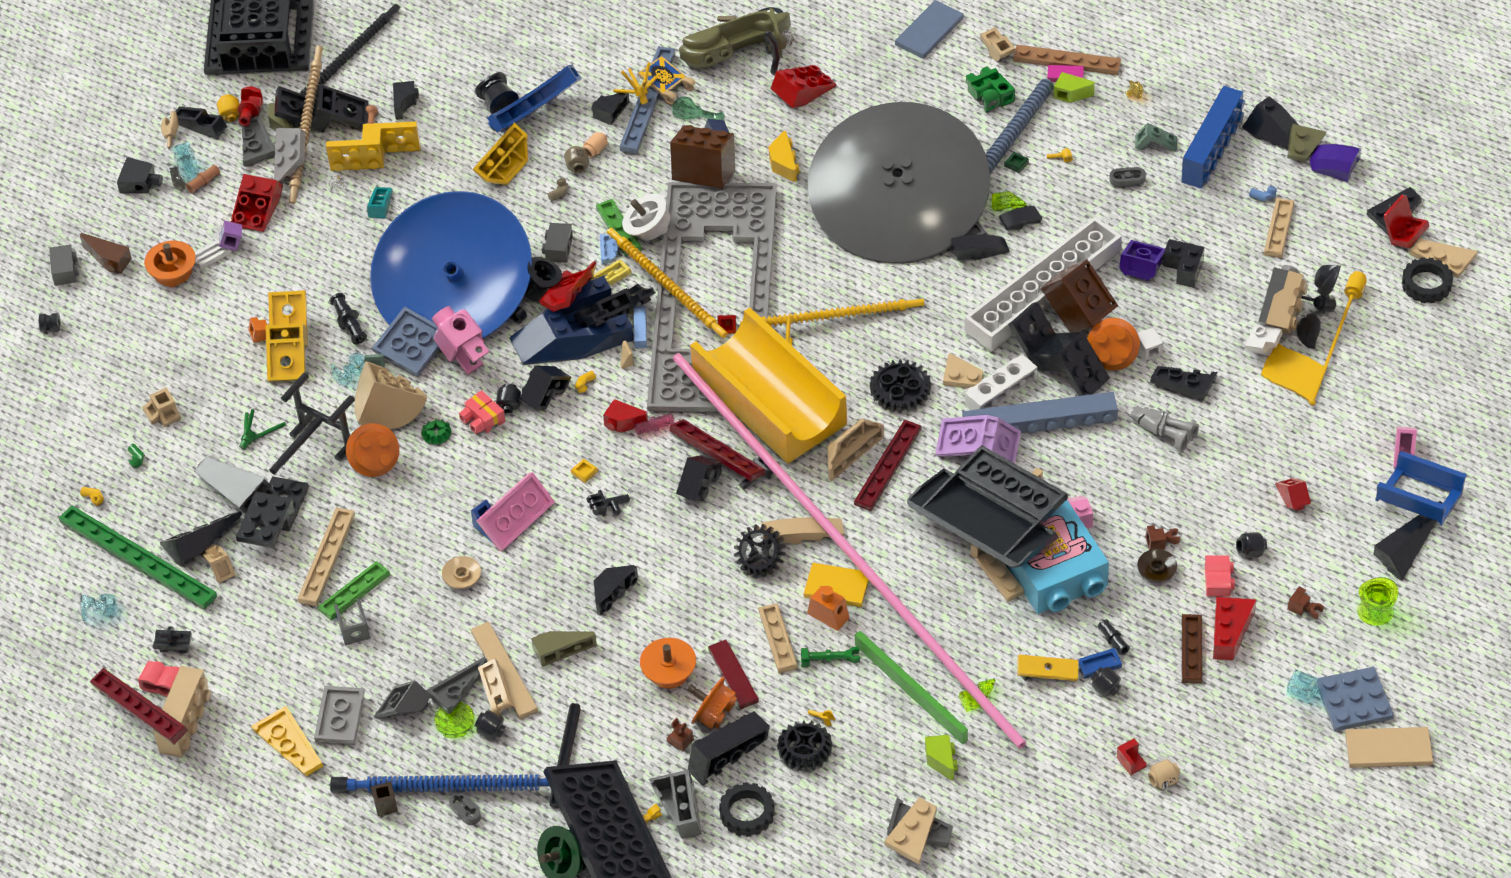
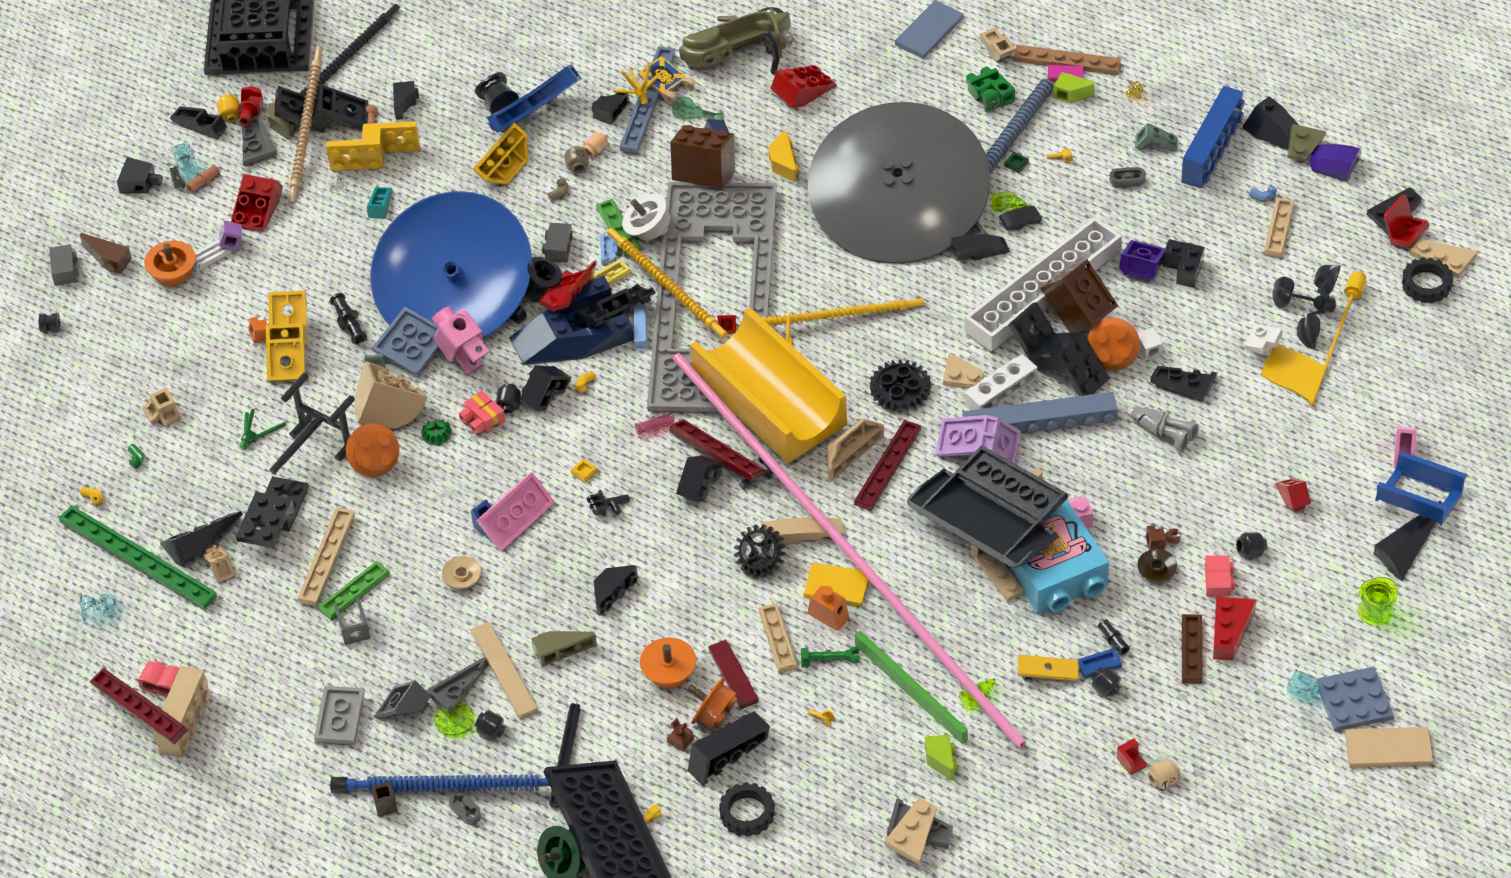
black hips [153,626,192,653] -> none
tan hand [161,110,179,148] -> none
slope [194,457,272,514] -> none
yellow wing [251,706,324,777] -> none
light grey wing [274,128,306,186] -> none
clear light blue leg [331,353,365,386] -> none
tan plate [478,658,514,715] -> none
red slope [603,399,648,433] -> none
tan slope [621,341,634,369] -> none
dark grey wedge [649,770,702,839] -> none
black gear [777,720,833,772] -> none
tan piece [1259,265,1308,335] -> none
copper piece [1287,586,1324,619] -> none

